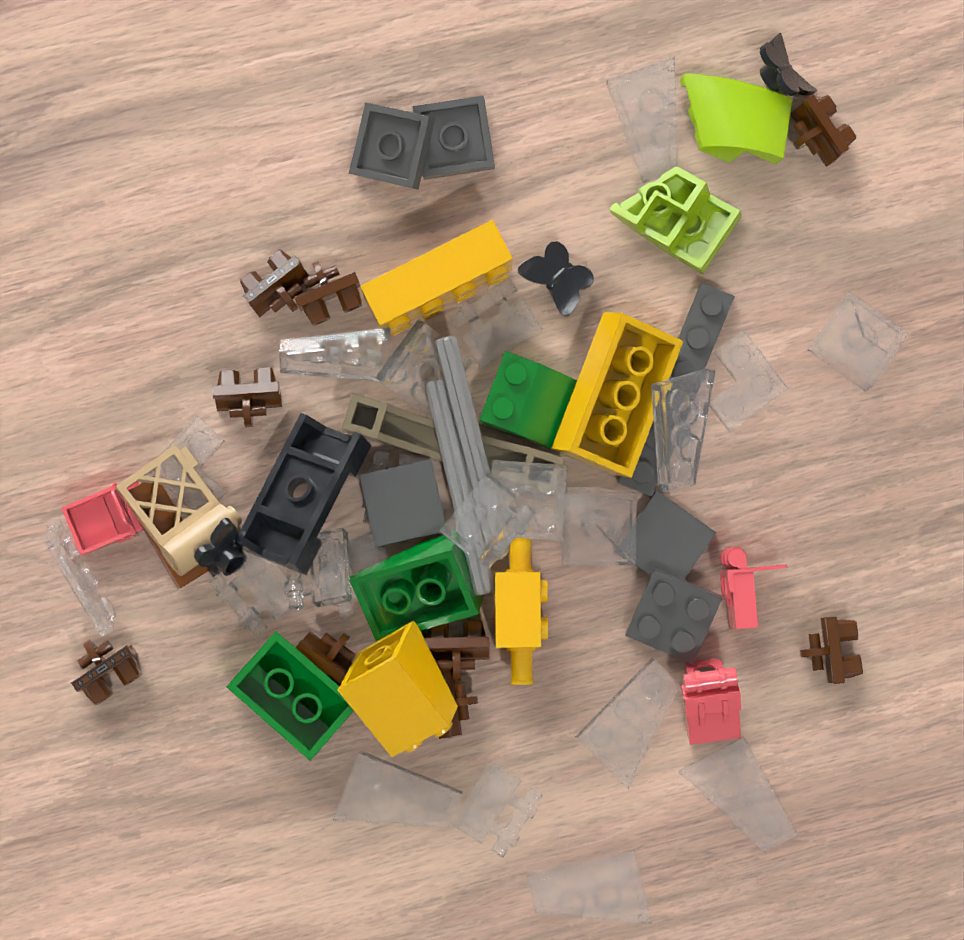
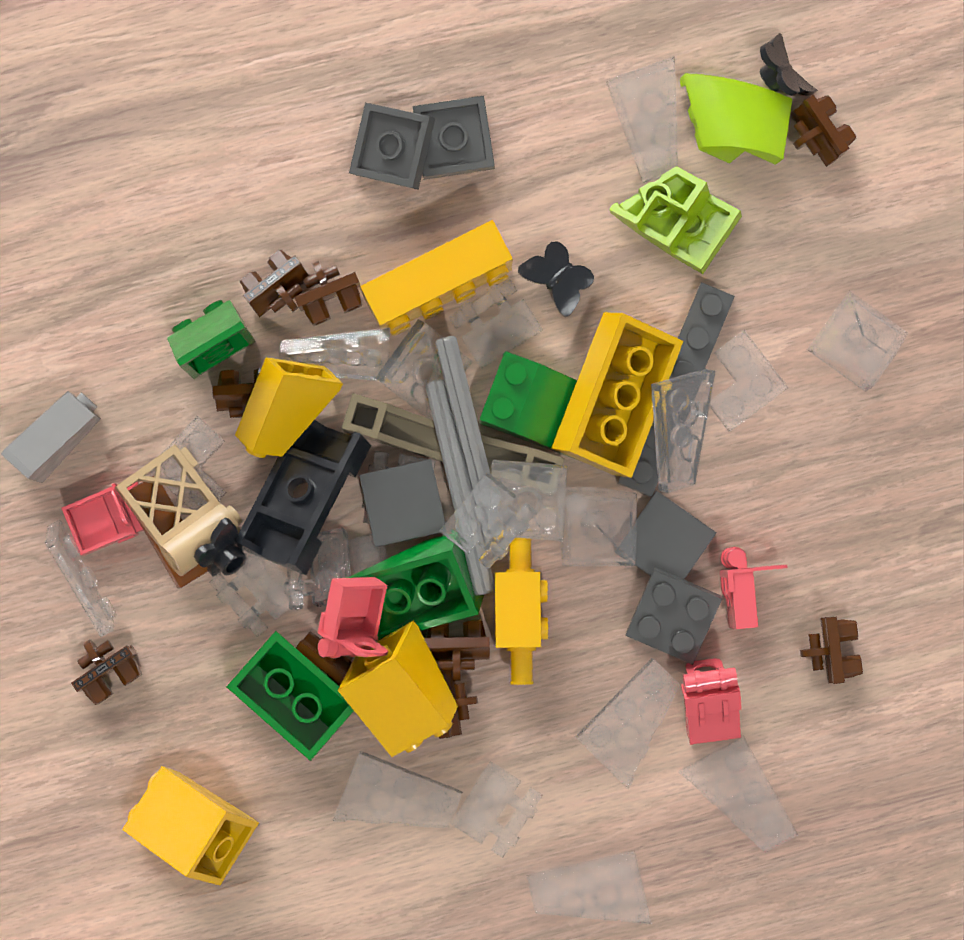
none -> light grey slope [1,391,101,483]
none -> yellow slope [122,766,259,886]
none -> green slope [167,300,256,379]
none -> yellow slope [235,357,343,458]
none -> coral piece [318,577,388,658]

